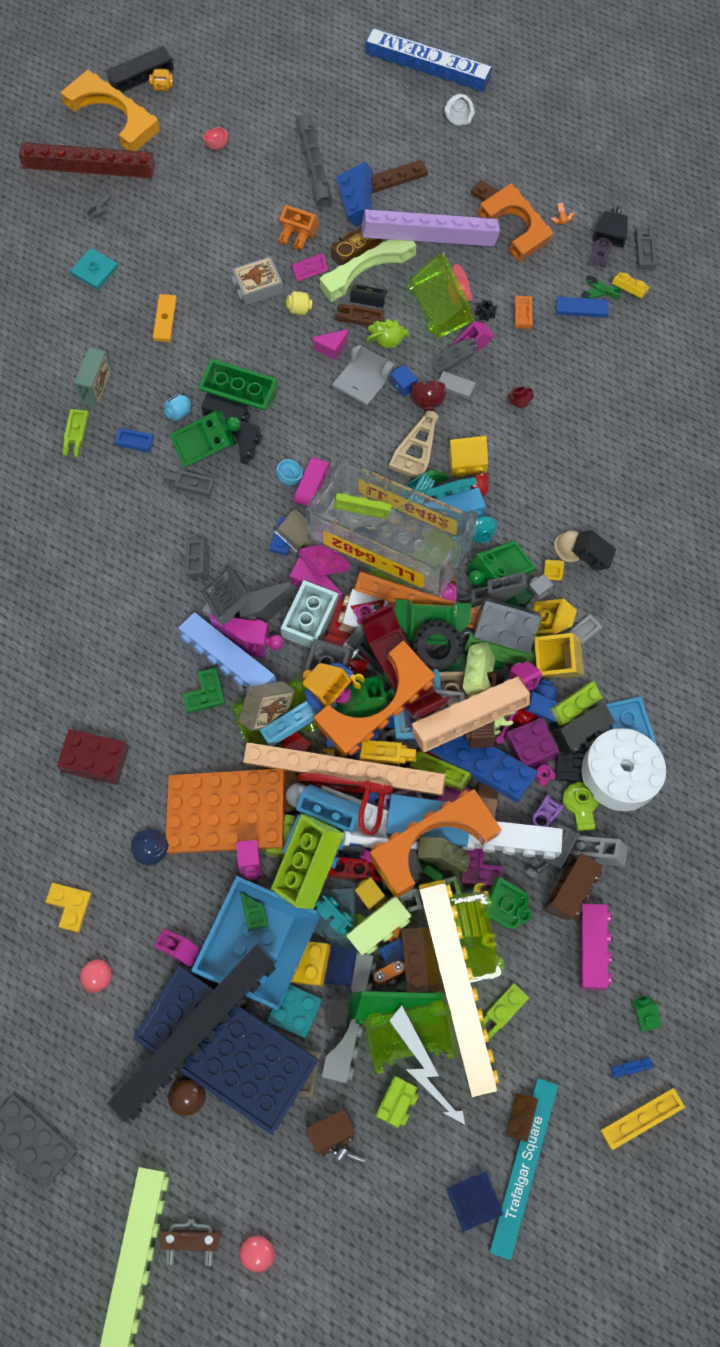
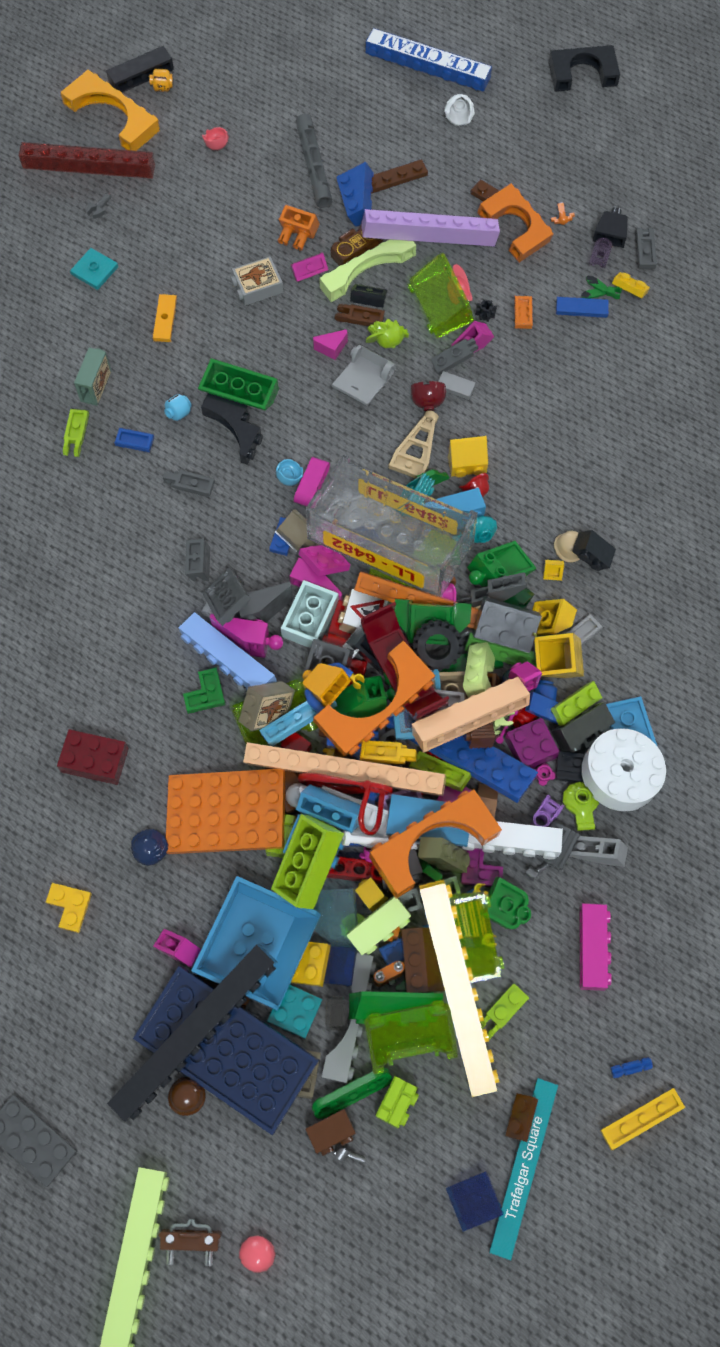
coral hair [80,959,112,993] -> none
green slope [169,411,241,468] -> none
dark pink brick [236,840,263,882] -> none
green tile [240,893,269,931] -> none
light yellow head [286,291,312,315] -> none
teal hinge [315,895,355,936] -> none
lime plate [333,493,392,520] -> none
dark pink plate [335,688,351,704] -> none
dark pink plate [353,604,373,625] -> none
white sticker [389,1006,465,1124] -> none
blue brick [390,365,418,398] -> none
teal plate [426,477,477,499] -> none
dark red plate [508,387,534,408] -> none
light grey plate [528,574,553,602] -> none
reddish brown slope [542,853,602,921] -> none
green bracket [630,996,662,1032] -> none
none -> green plate [312,1067,392,1119]
none -> black arch [549,45,620,92]

